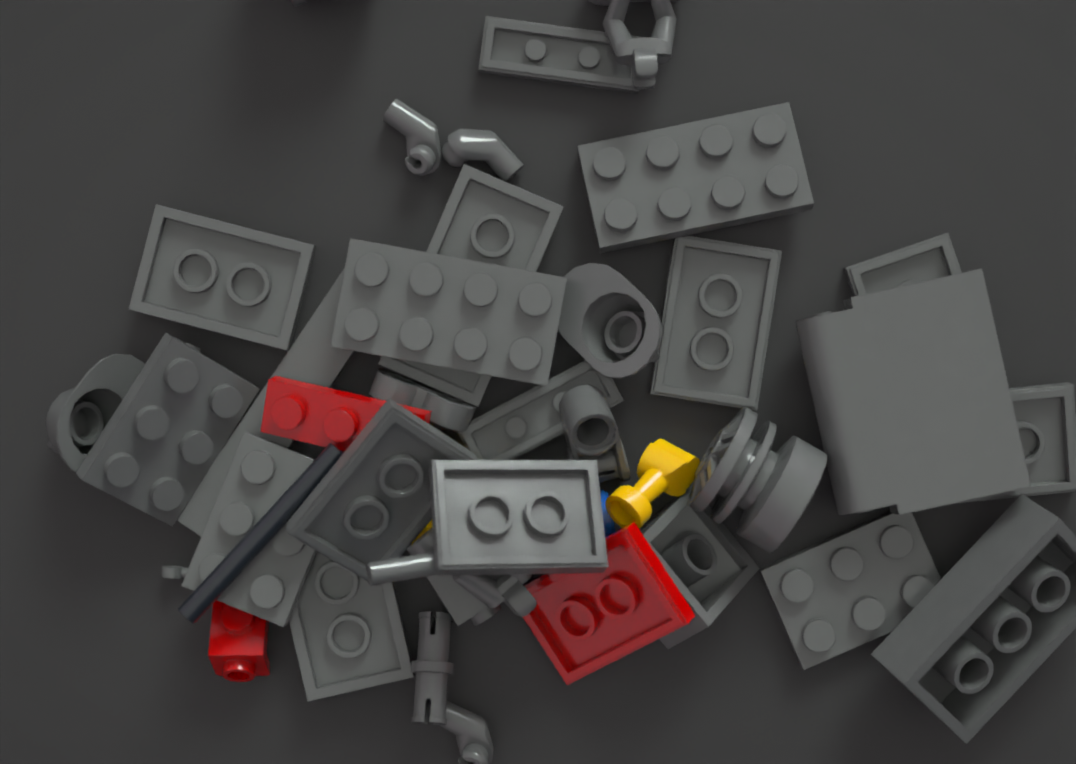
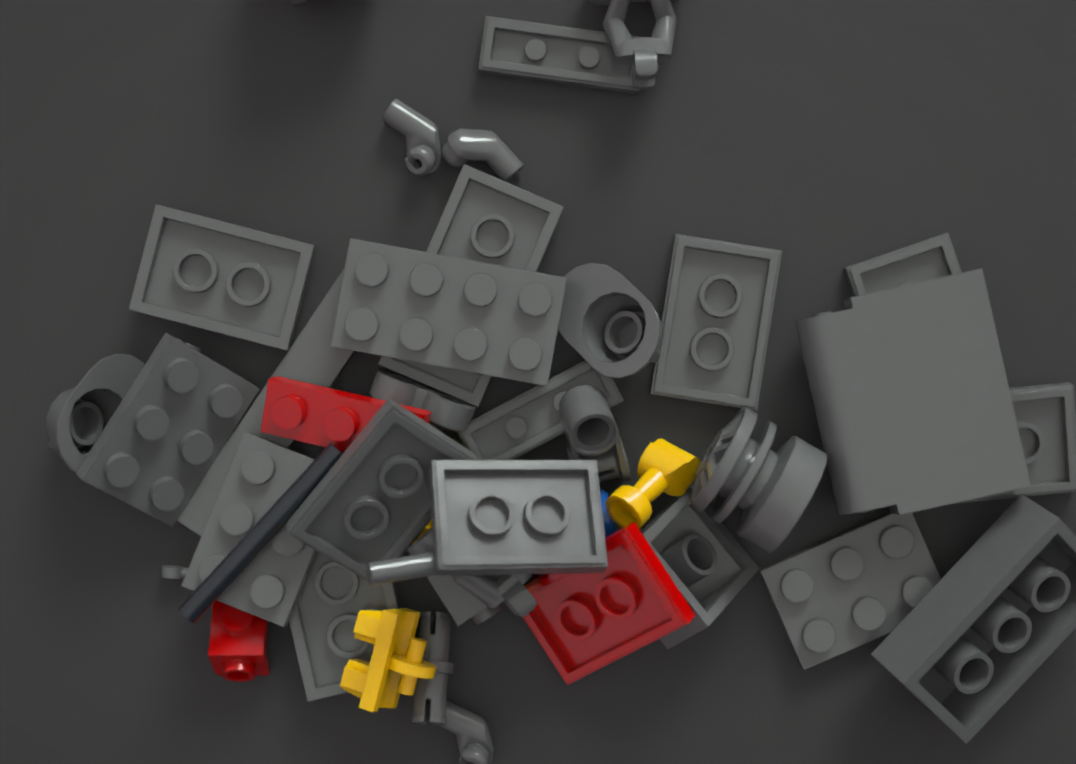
dark grey plate [577,102,814,254] -> none
none -> yellow hips [340,608,437,713]

